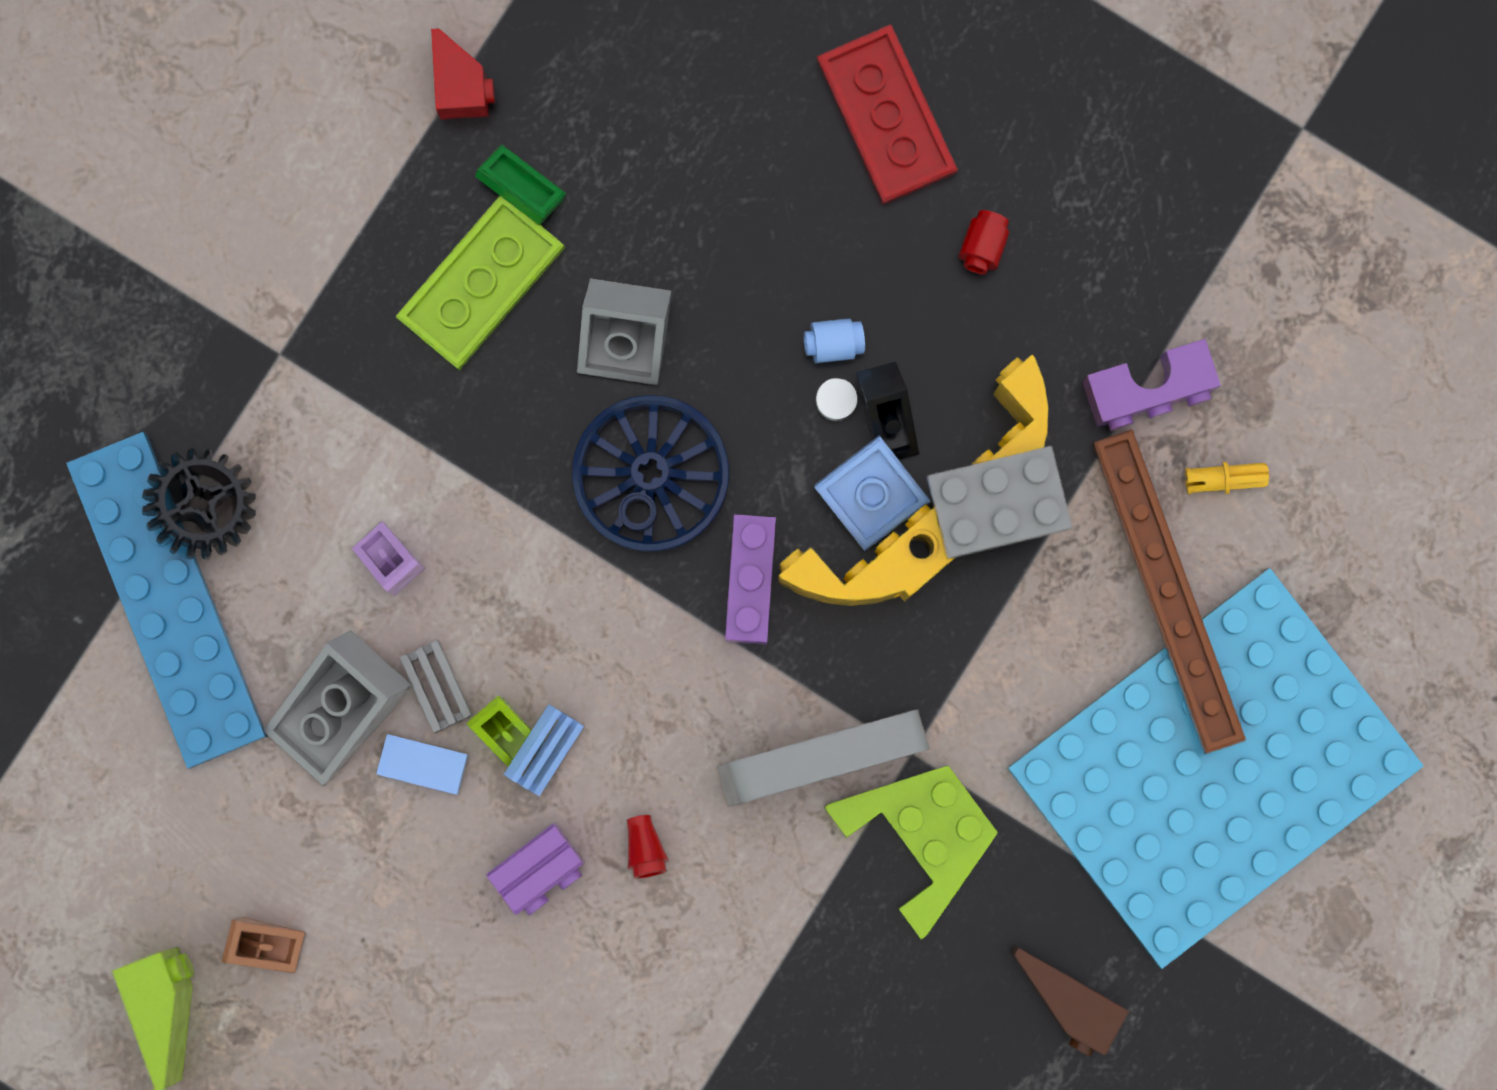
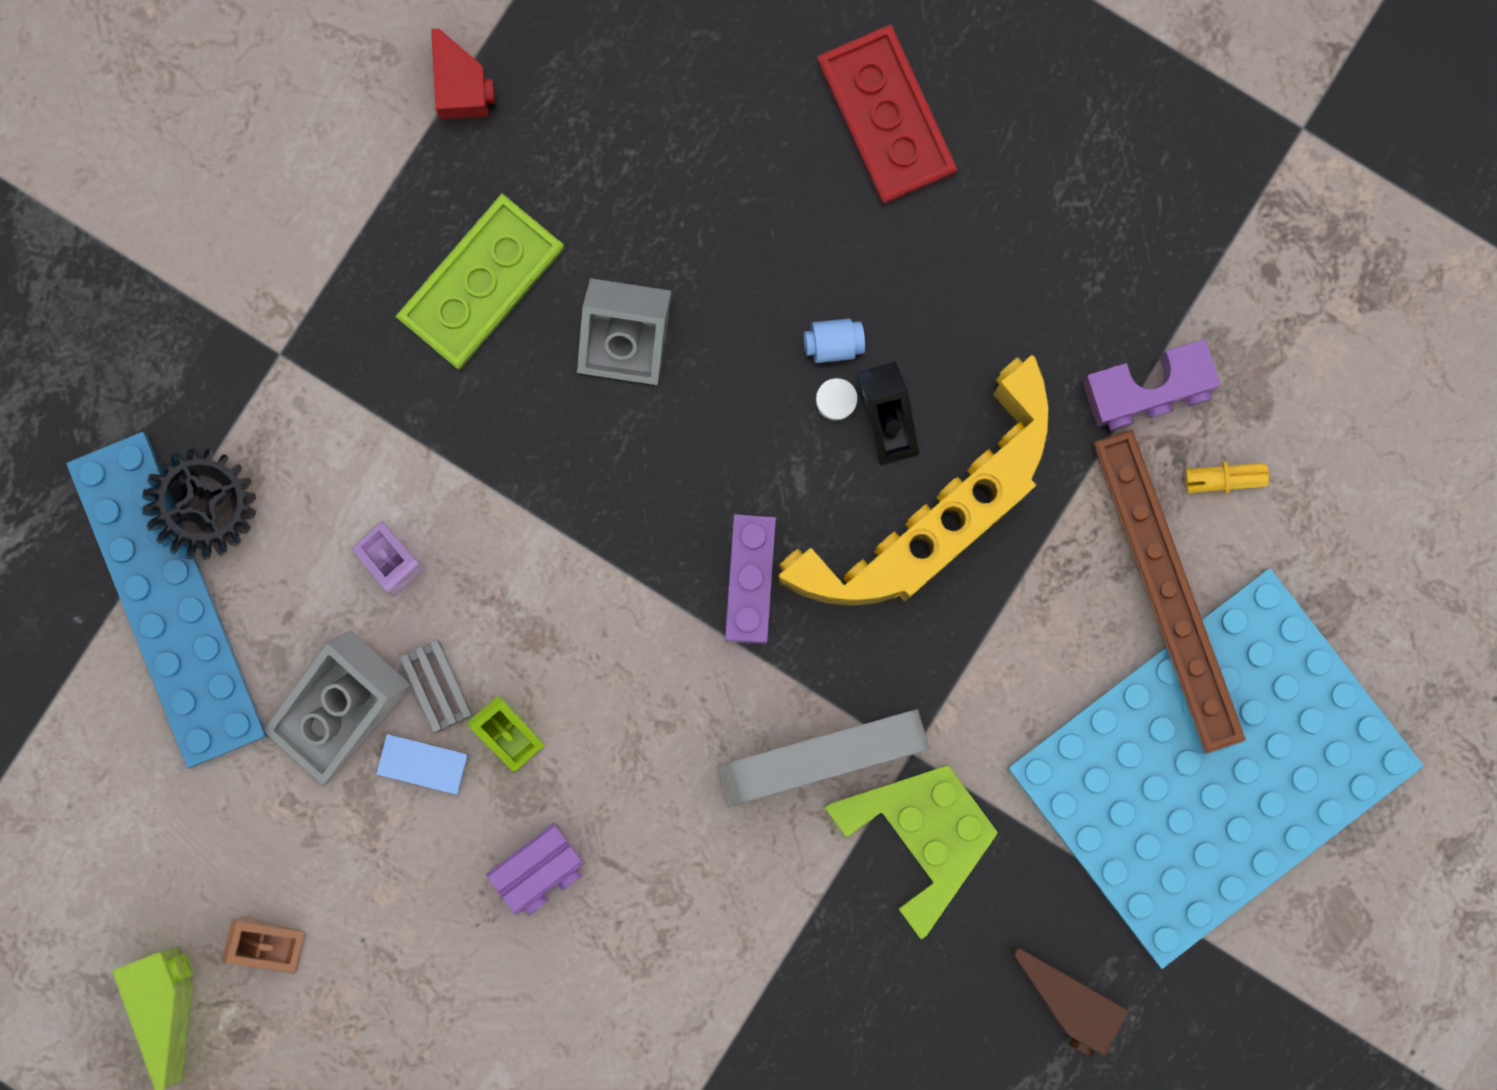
green tile [475,145,566,226] -> none
light blue tile [503,704,584,796] -> none
dark blue piece [572,395,729,552] -> none
red cone [626,815,669,879] -> none
light blue tile [814,435,931,551] -> none
light grey plate [927,446,1072,559] -> none
red brick [958,210,1010,275] -> none

